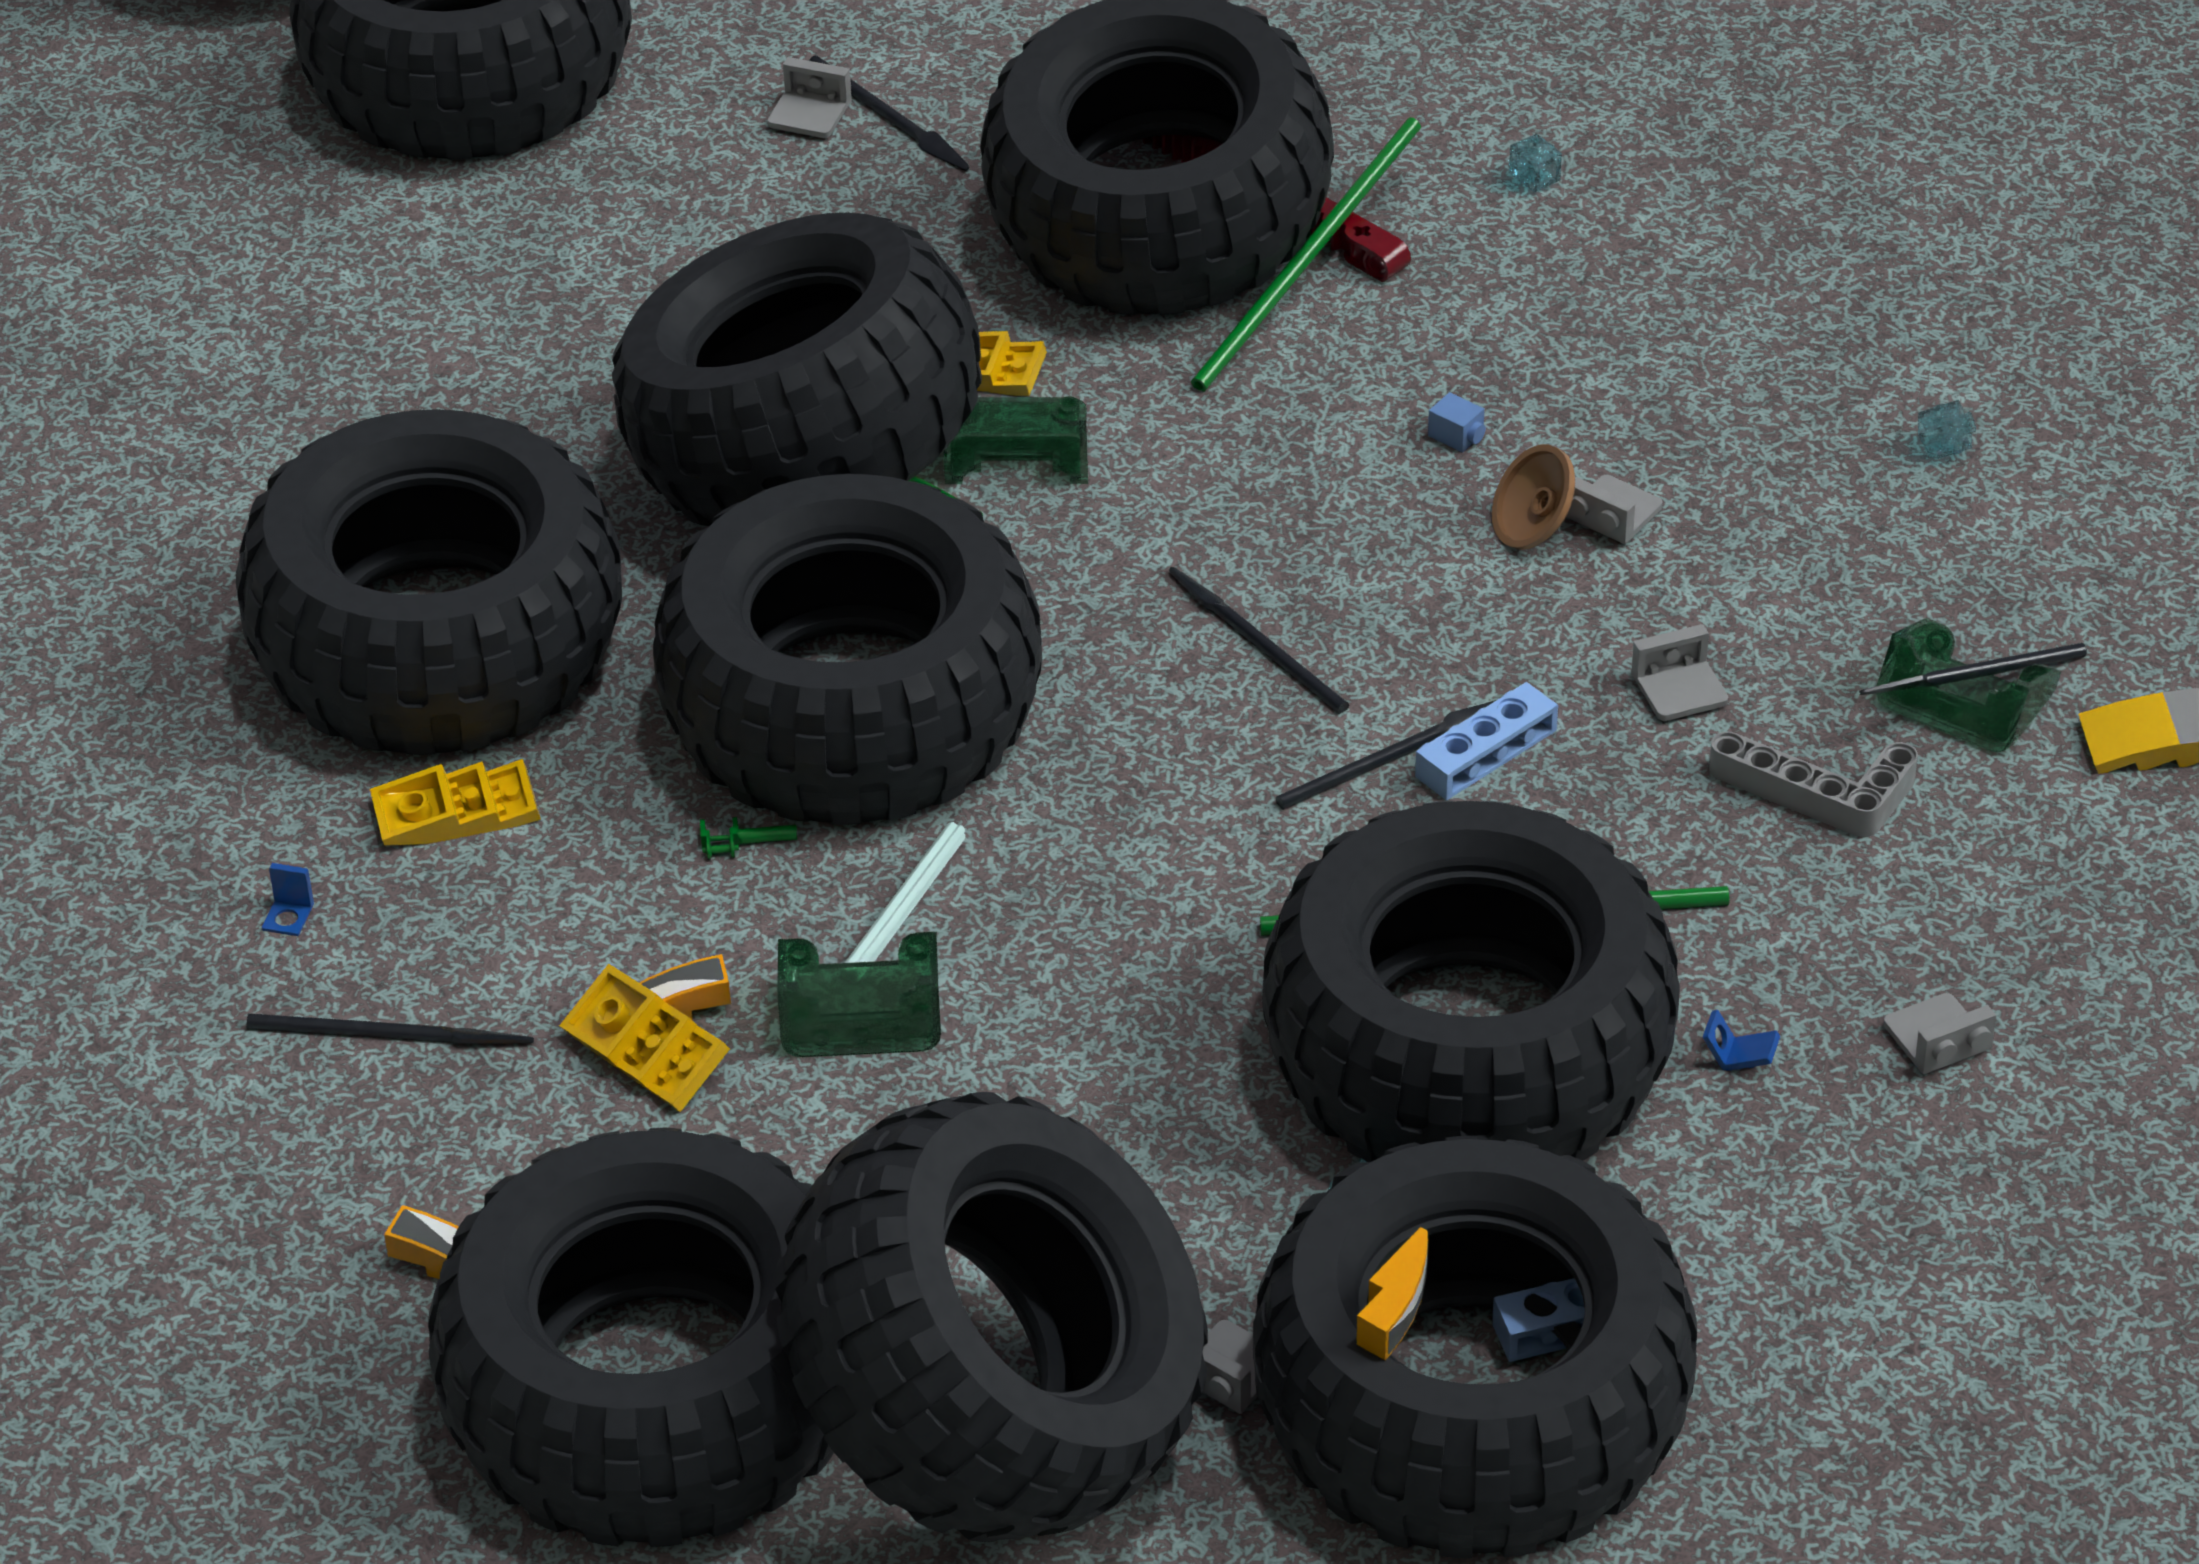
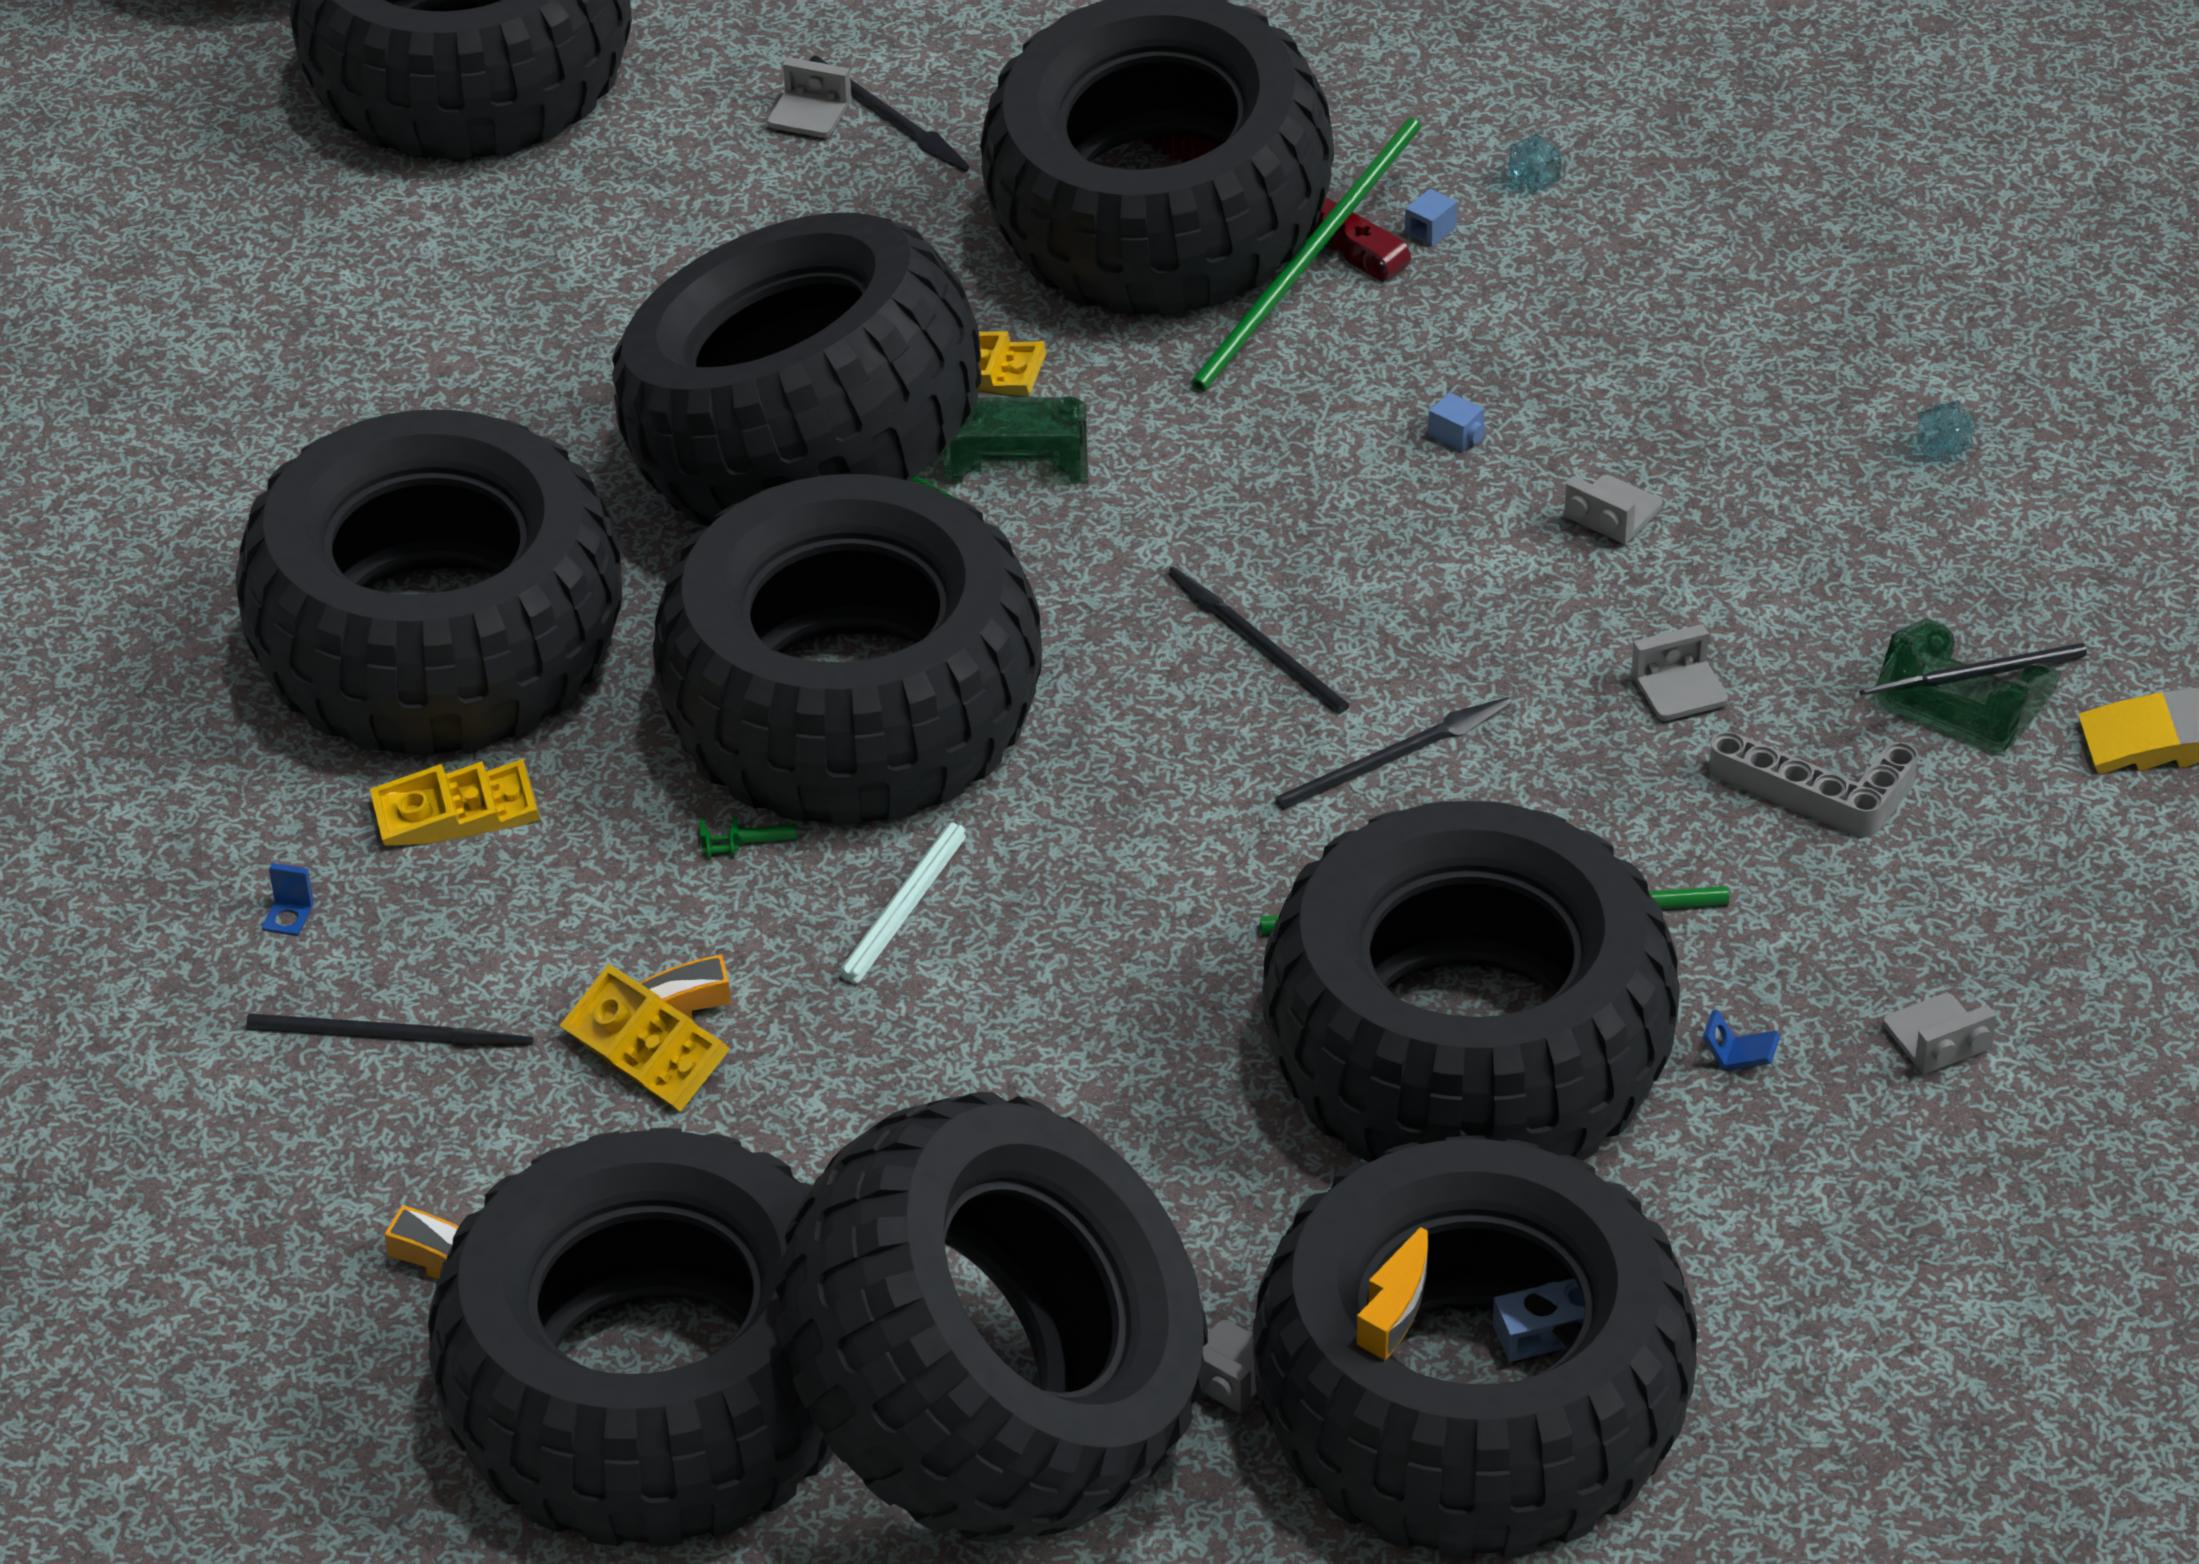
clear green windscreen [777,932,941,1057] -> none
light blue brick [1415,682,1558,801] -> none
medium nougat dish [1492,444,1575,550] -> none
none -> medium blue brick [1405,189,1457,247]

